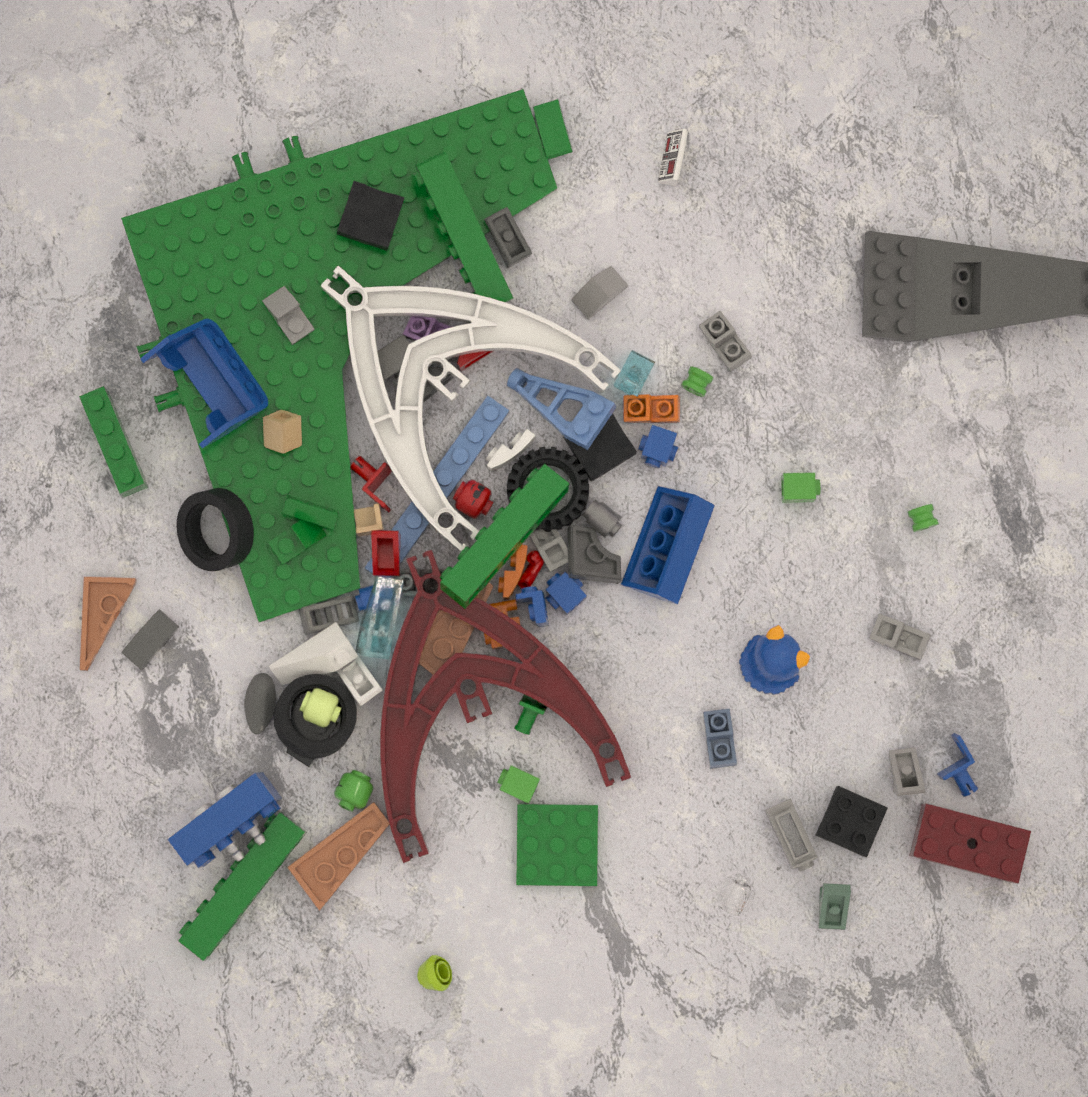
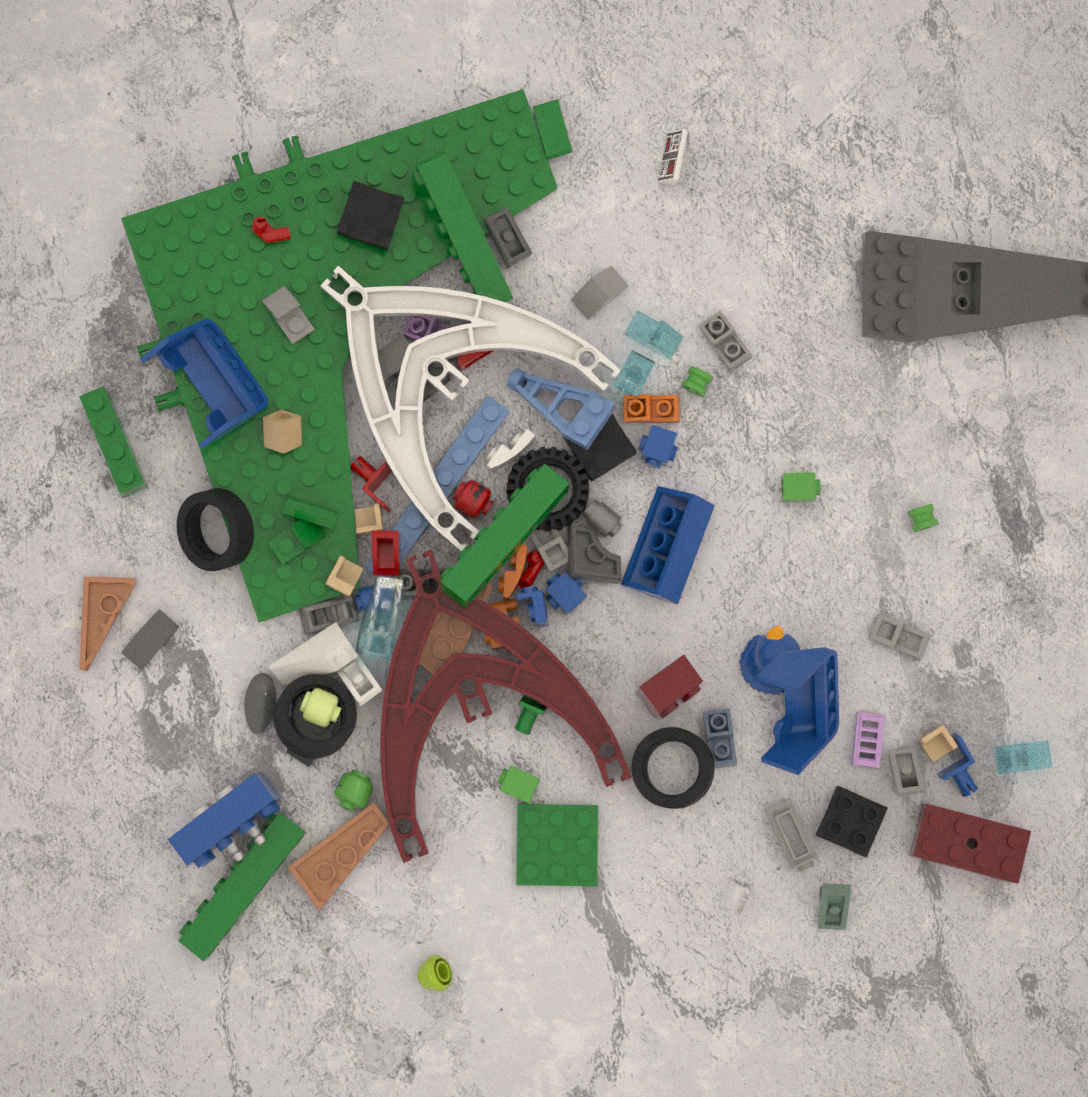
none -> red arm [252,217,291,243]
none -> tan panel [325,555,363,597]
none -> clear light blue slope [624,310,683,360]
none -> black tyre [631,727,715,809]
none -> dark red brick [636,655,703,719]
none -> blue windscreen [757,647,839,775]
none -> lavender slope [851,712,884,769]
none -> tan panel [917,725,958,763]
none -> clear light blue slope [994,741,1052,774]

